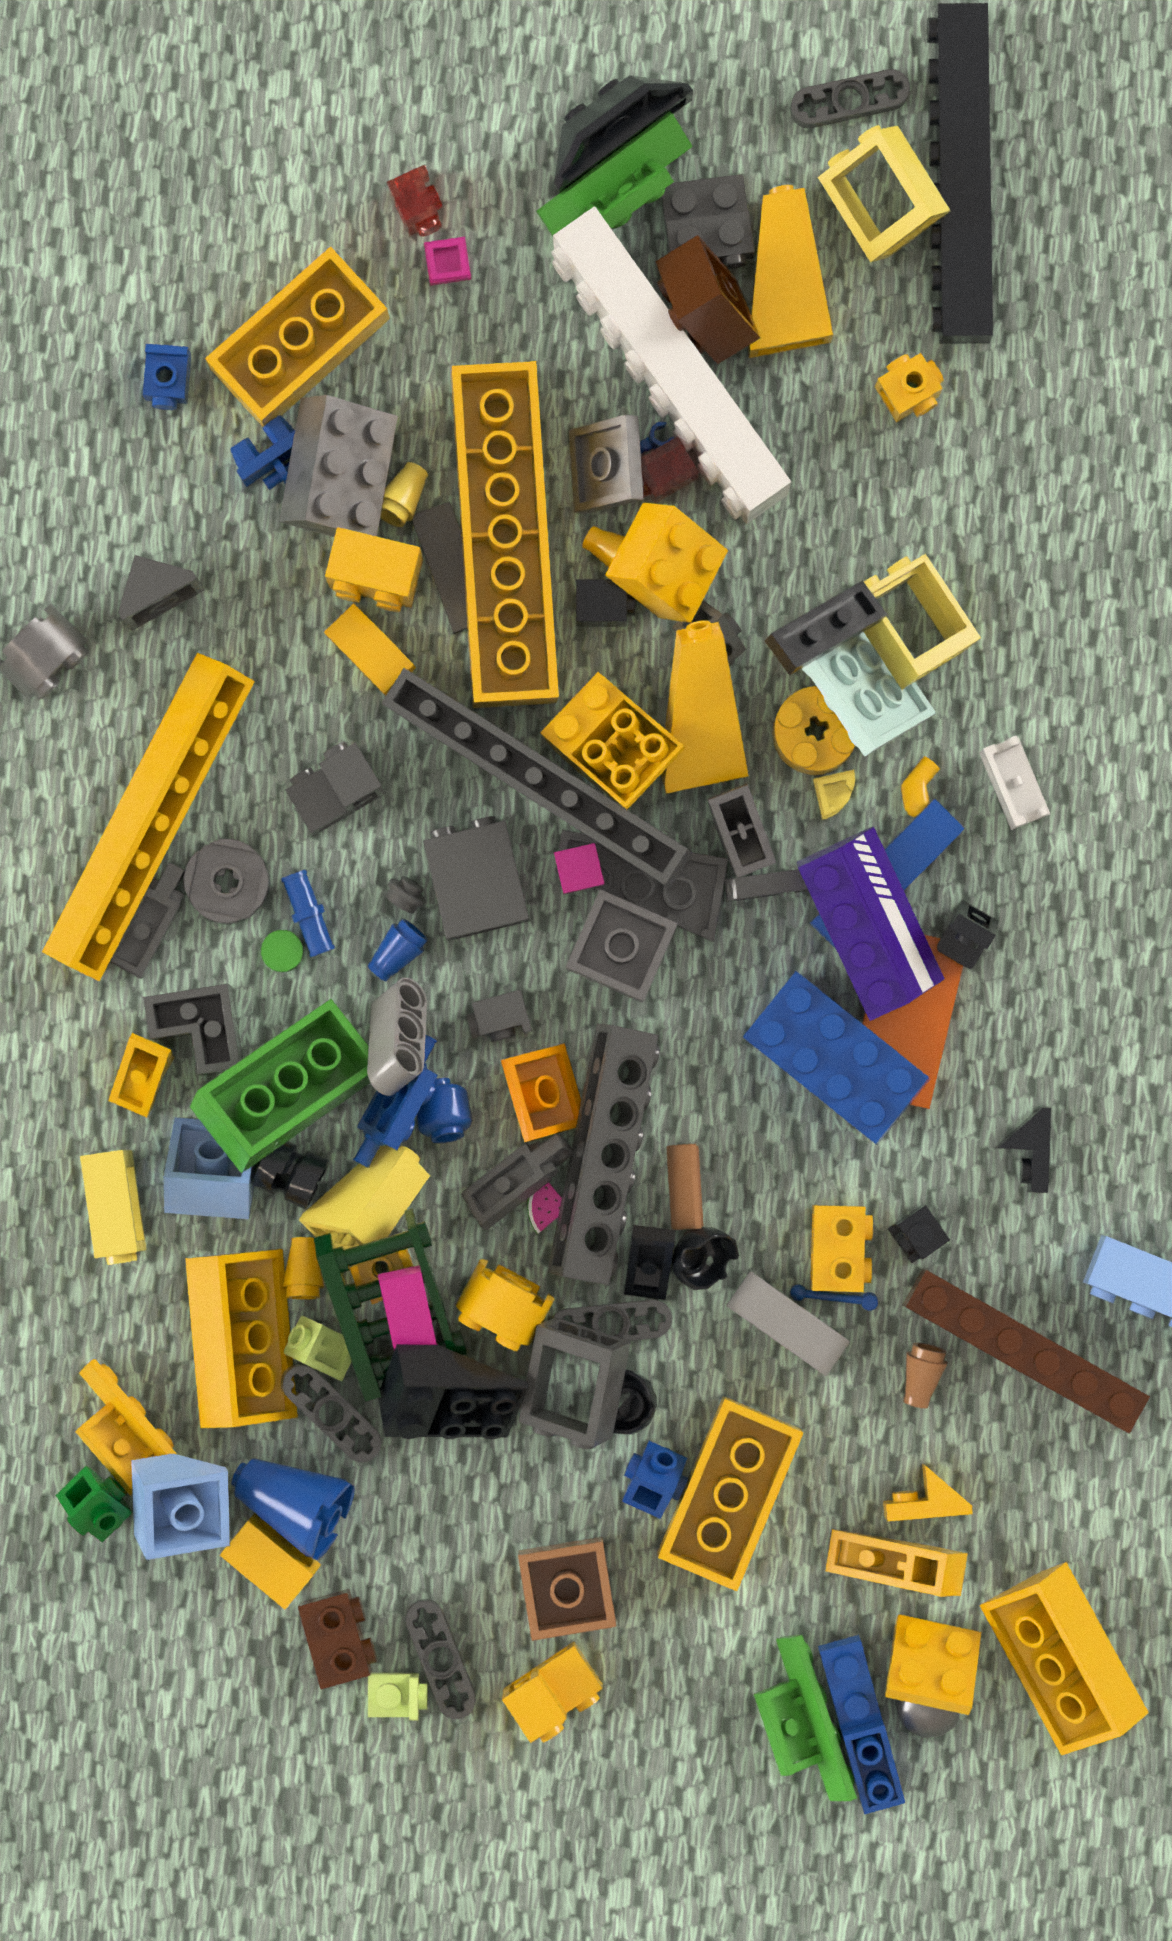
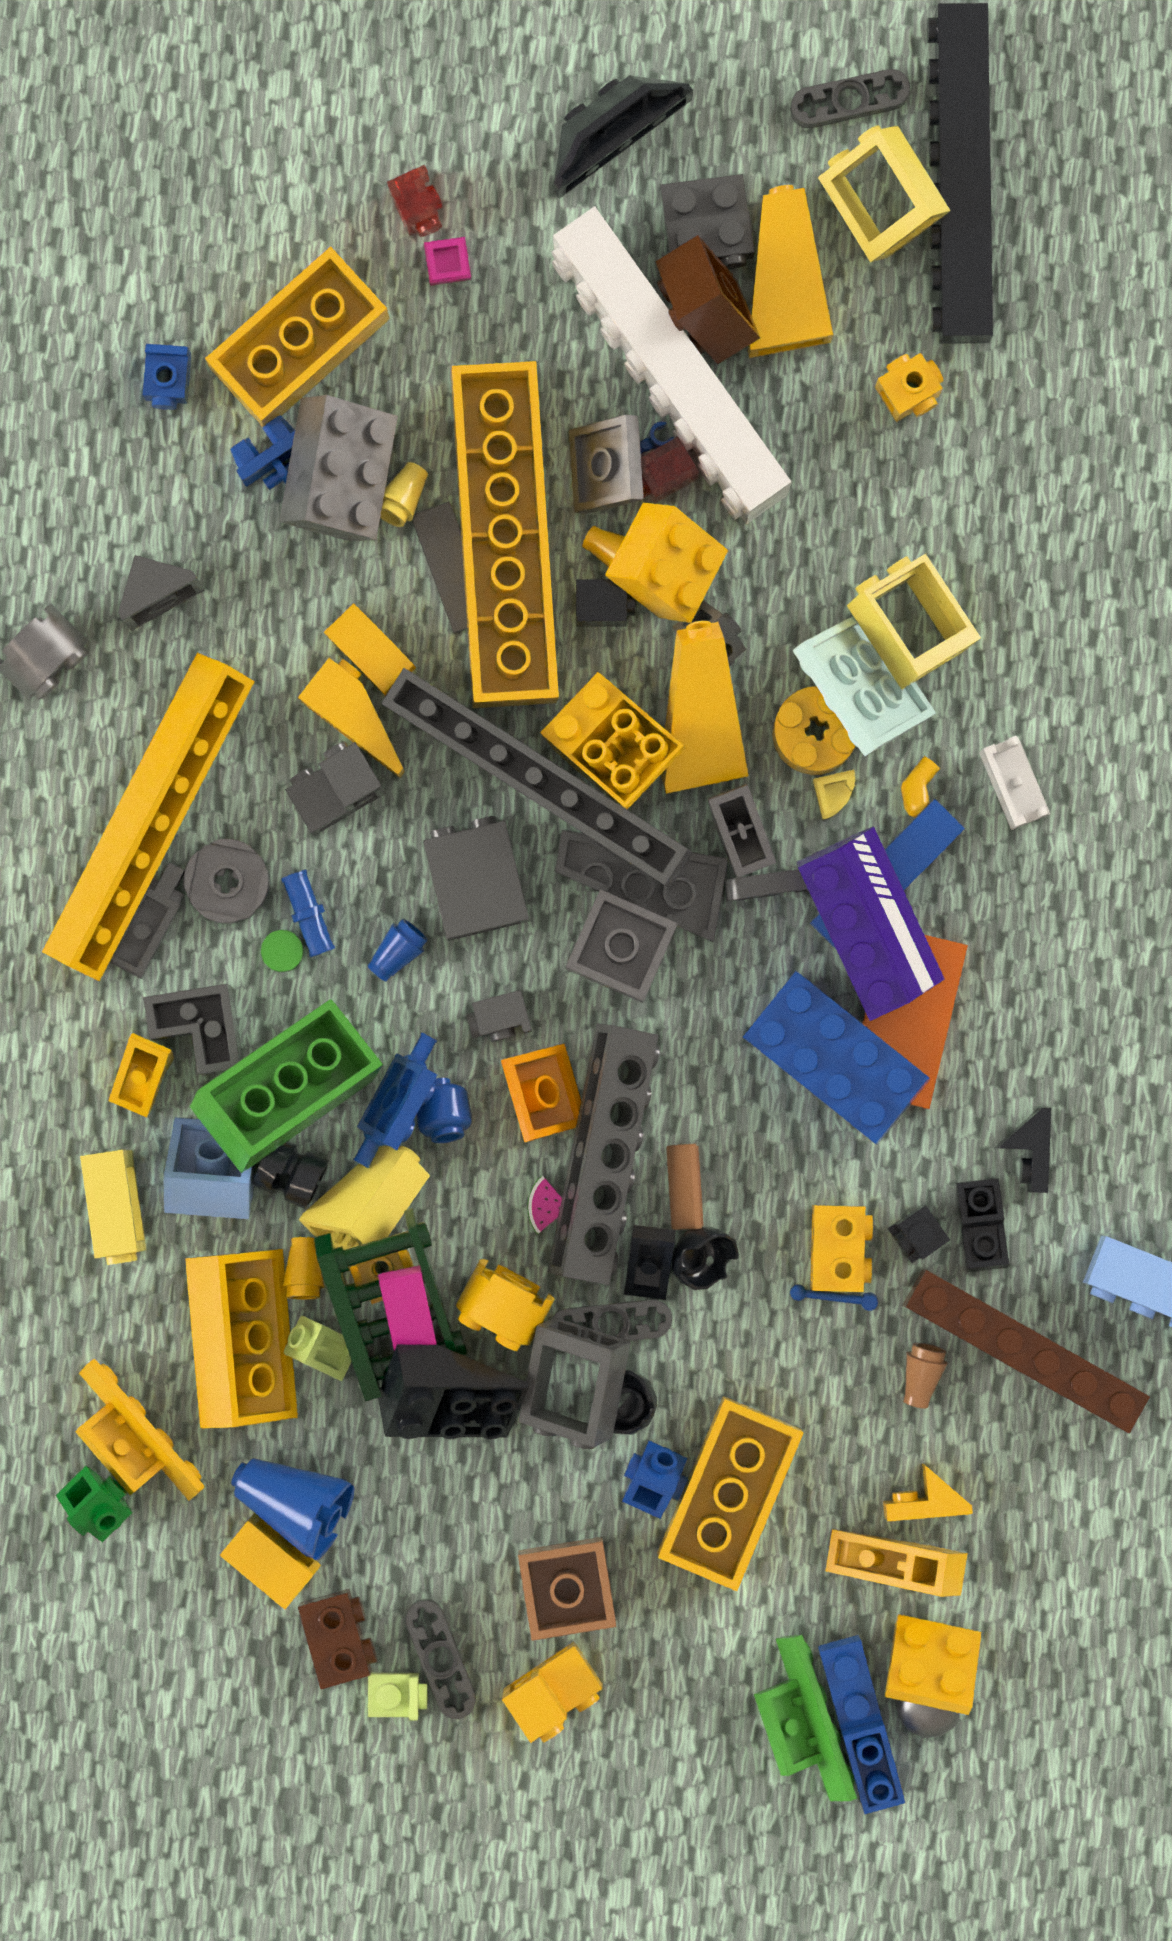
light blue slope [131,1454,230,1560] -> none
dark grey beam [281,1363,381,1462] -> none
yellow brick [325,527,423,612] -> none
light grey beam [367,977,427,1096] -> none
dark grey plate [385,876,426,914] -> none
dark grey hinge [461,1134,574,1230] -> none
bright green bracket [536,111,693,237] -> none
dark pink tile [554,843,605,895] -> none
light grey beam [726,1271,850,1377] -> none
black hinge [765,580,888,676] -> none
black slope [937,900,999,969] -> none
yellow slope [979,1562,1149,1756] -> none
none -> yellow slope [298,658,405,778]
none -> black slope [956,1178,1009,1272]

